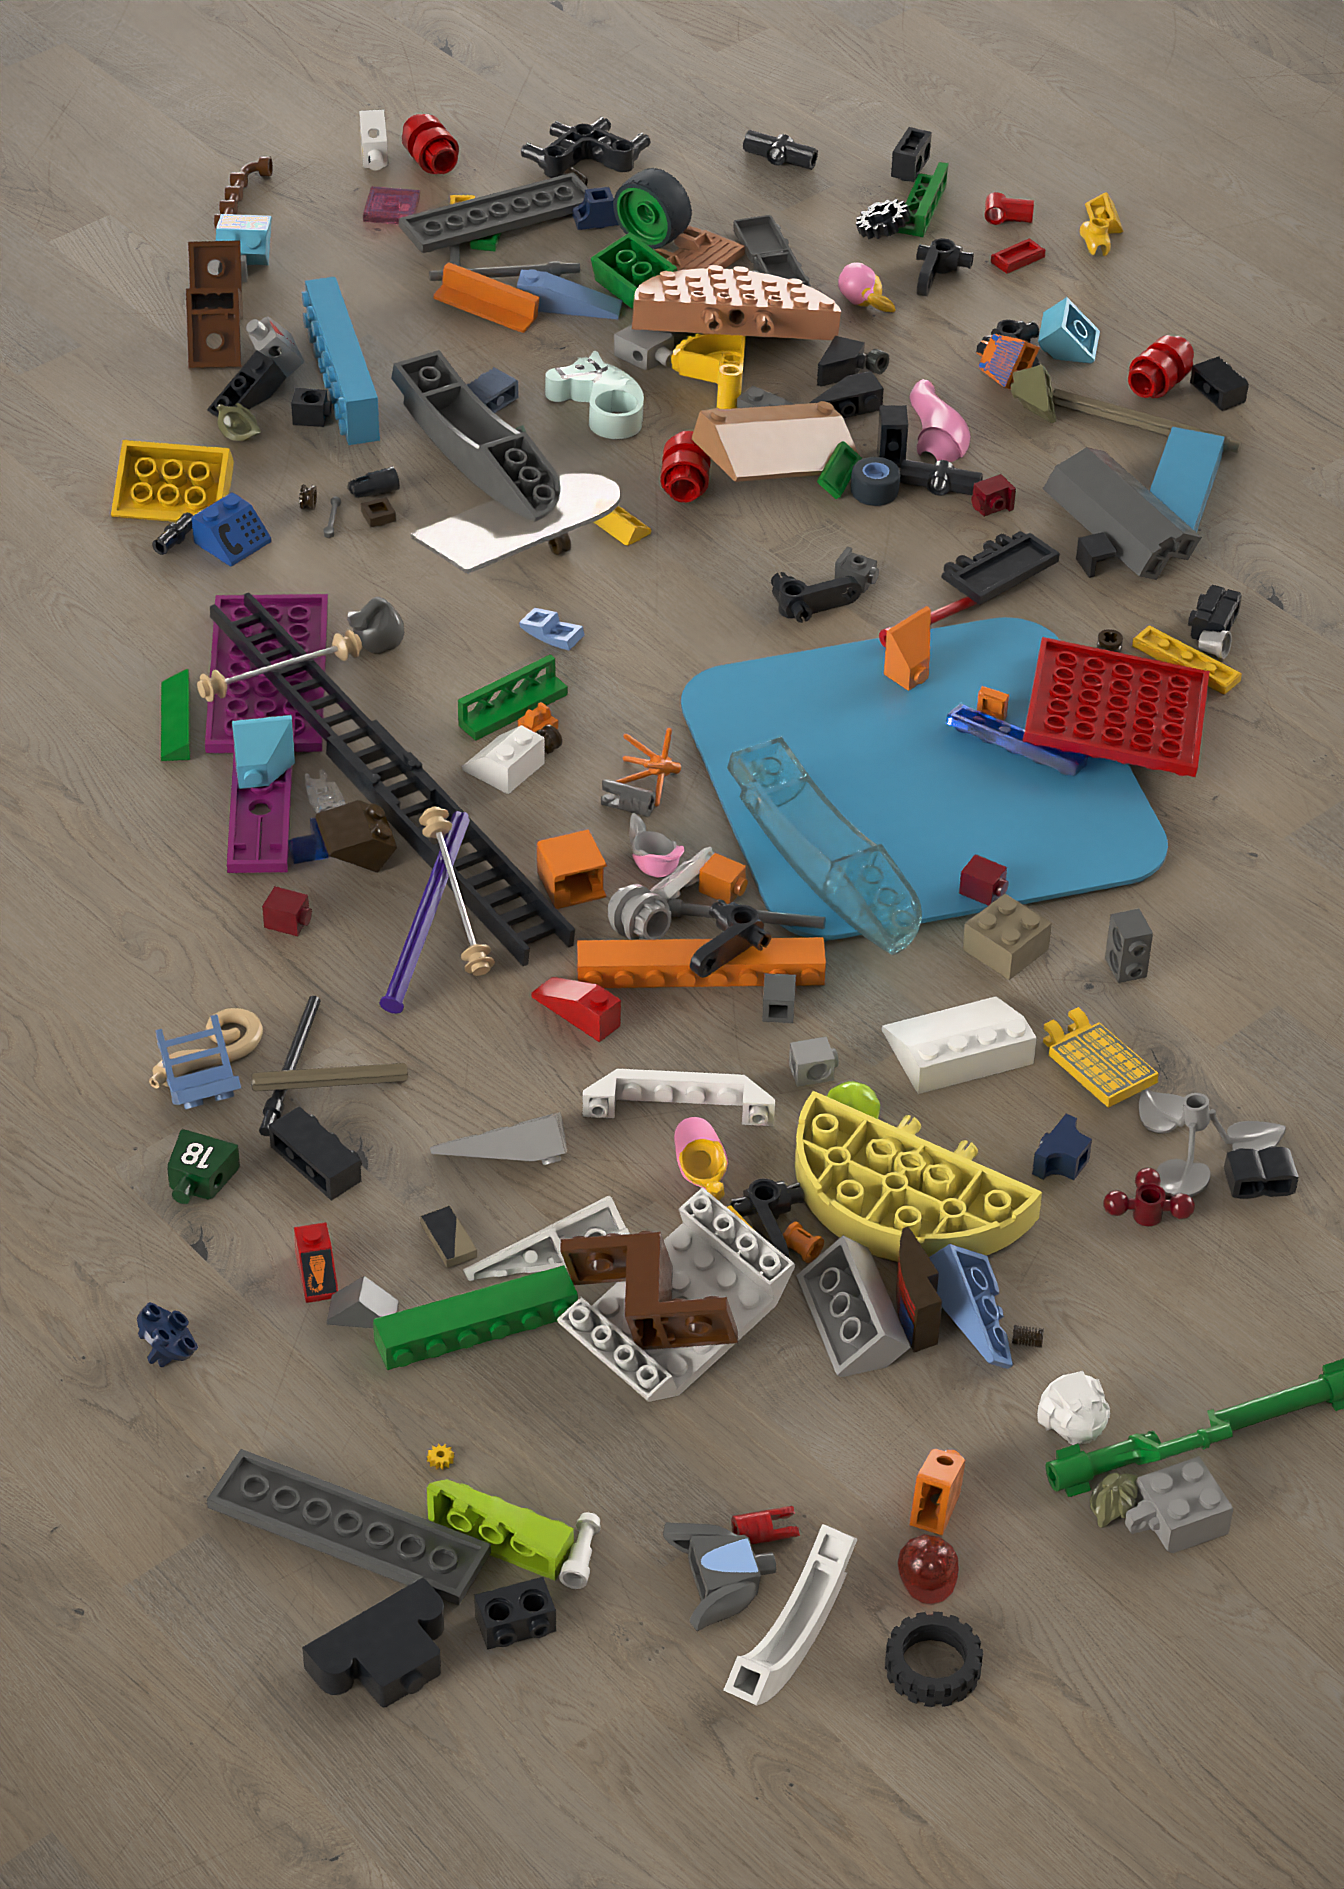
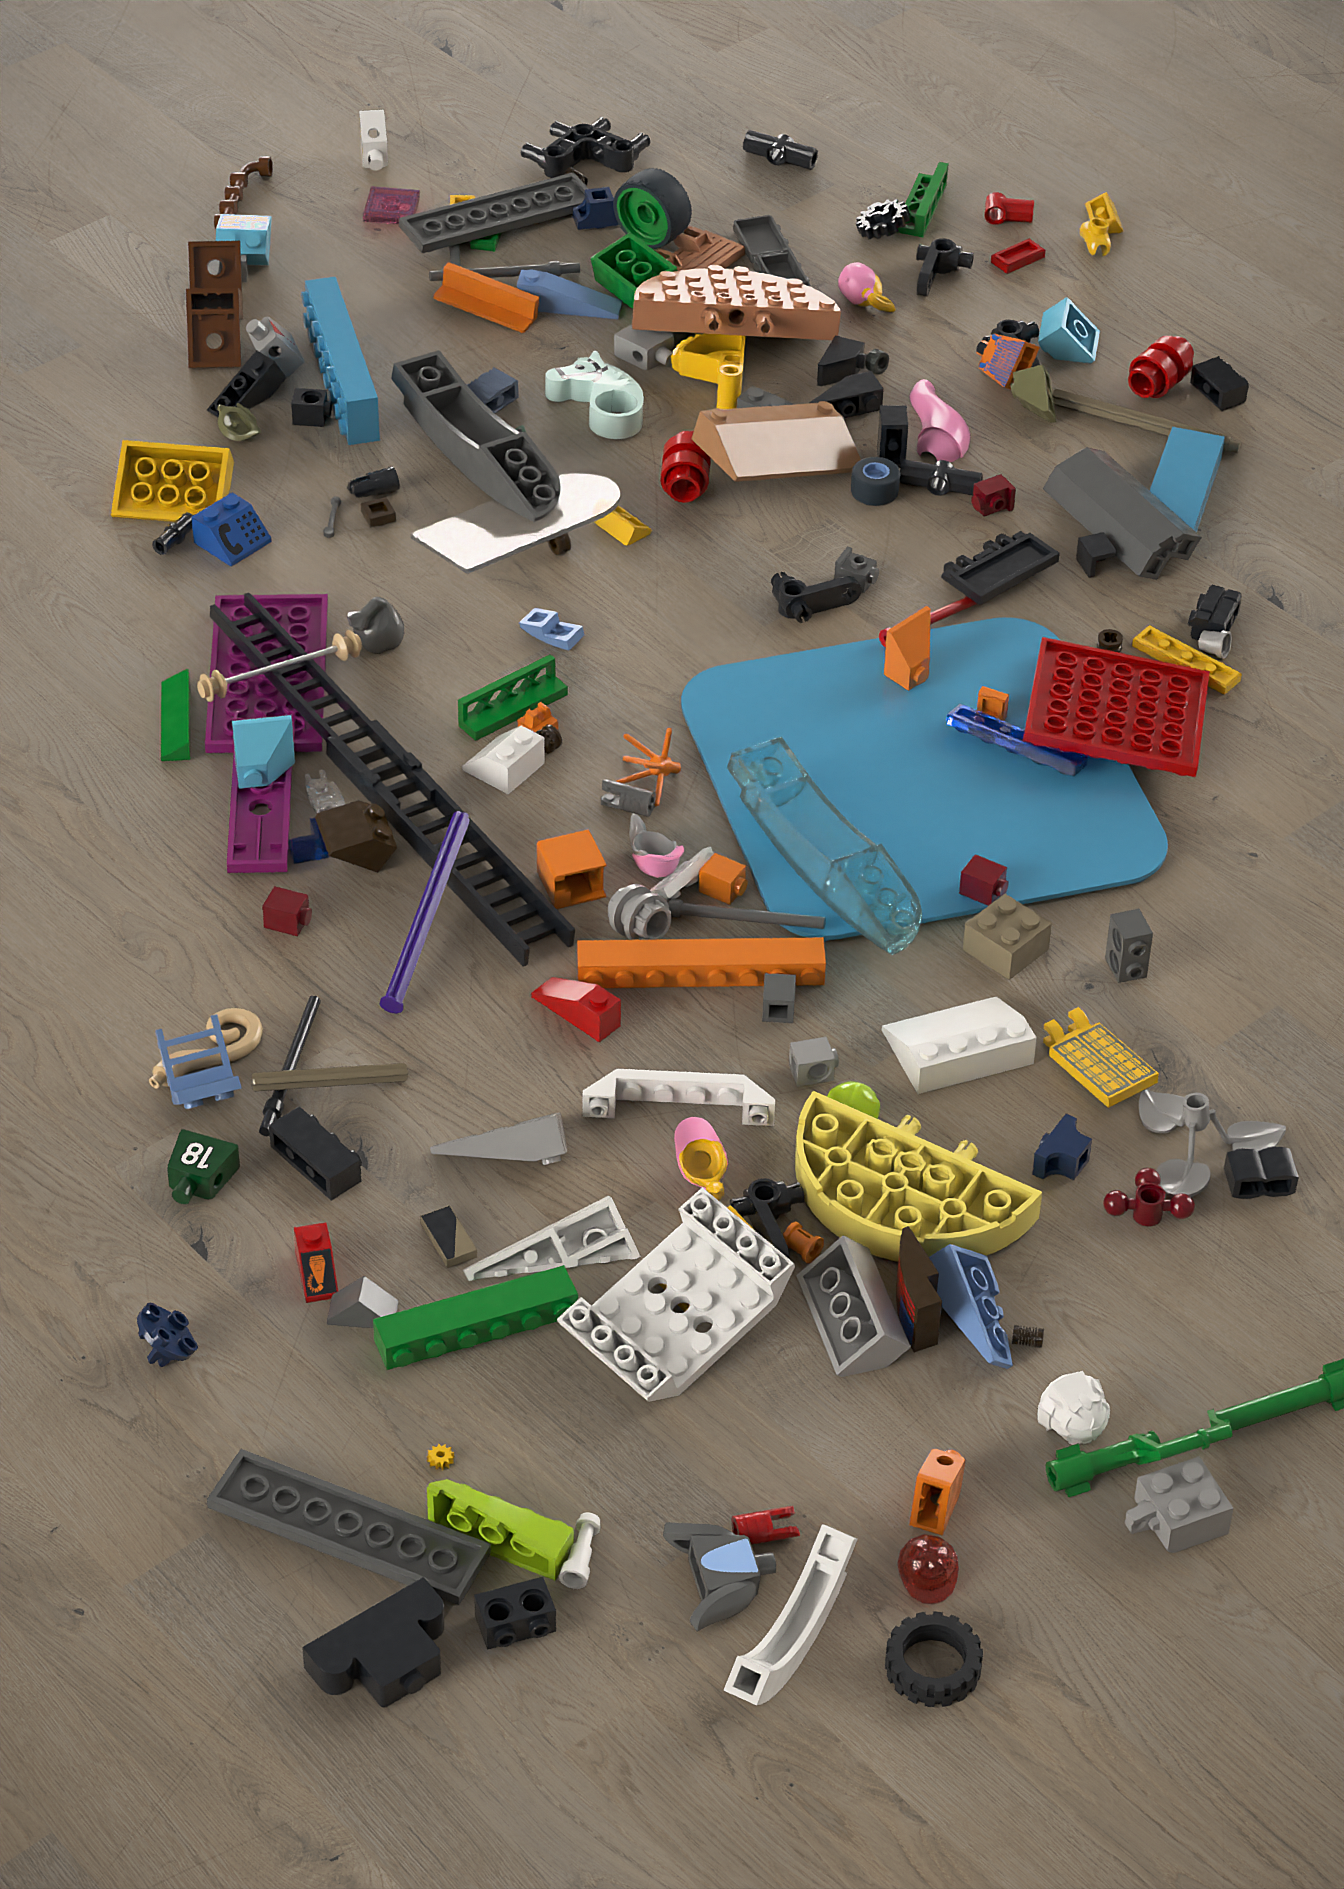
dark brown bush [299,484,317,510] -> none
red piece [402,114,459,175] -> none
tan axle [419,807,495,976] -> none
reddish brown bracket [560,1230,738,1350] -> none
black piece [690,899,771,978] -> none
green tile [817,441,862,499] -> none
black brick [891,127,932,182] -> none
olive hat [1090,1473,1139,1528] -> none

